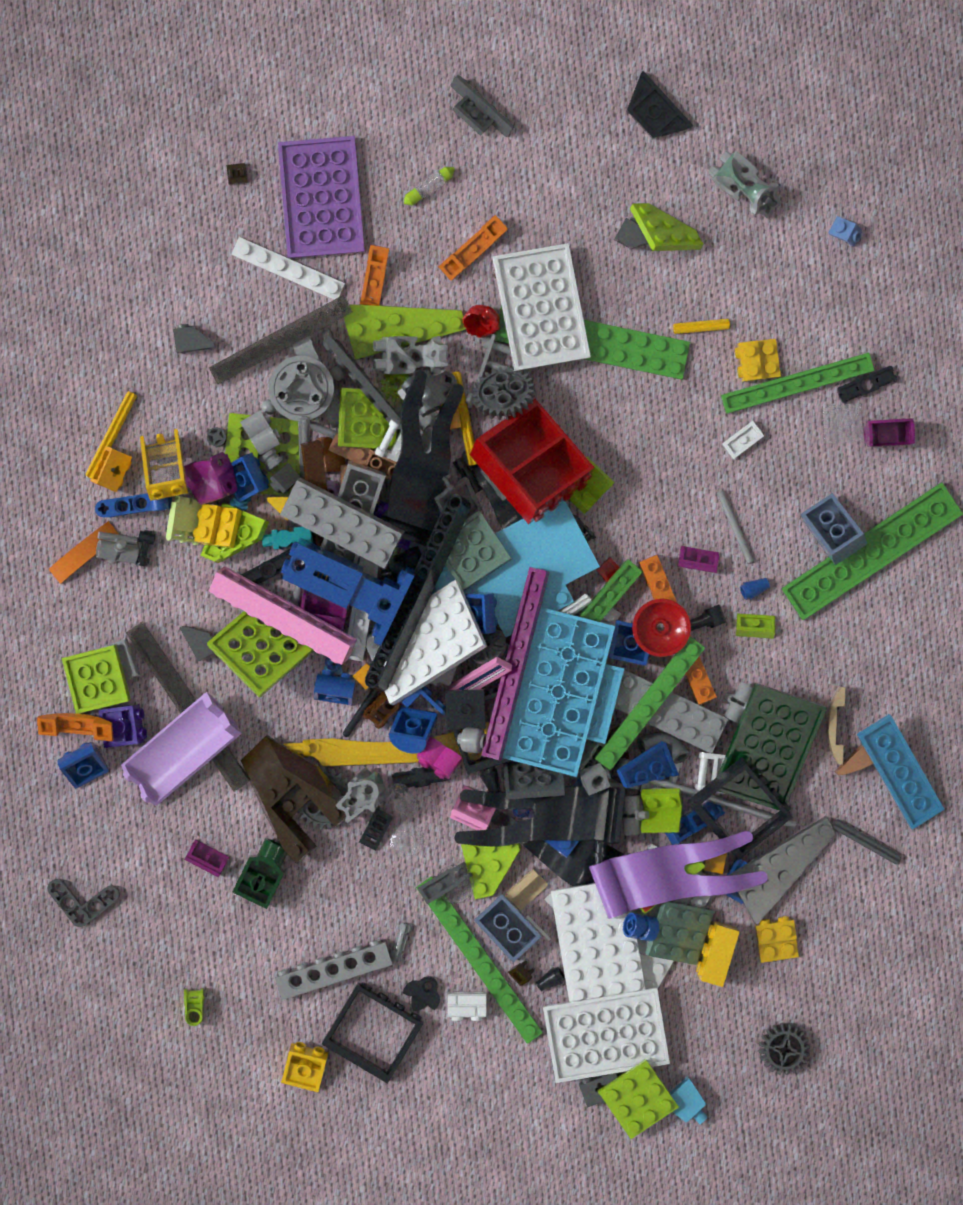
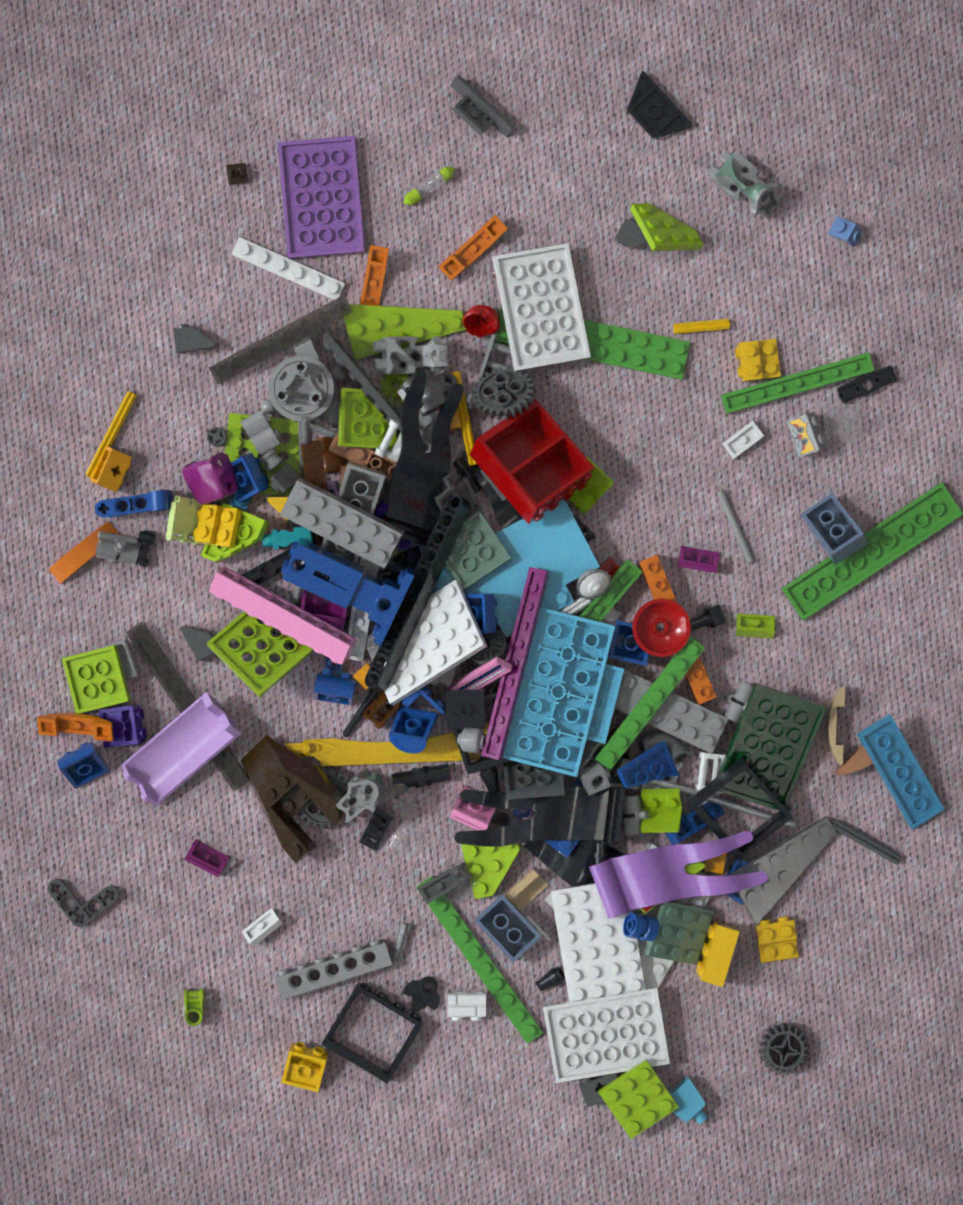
door [140,429,188,501] -> none
dark green brick [232,838,287,909] -> none
dark pink brick [417,737,462,779] -> none
dark brown tile [508,961,534,986] -> none
blue cone [740,578,770,600] -> none
magenta piece [864,418,915,447] -> none
none -> white plate [242,908,283,947]
none -> white piece [576,568,612,600]
none -> light grey brick [787,412,827,457]

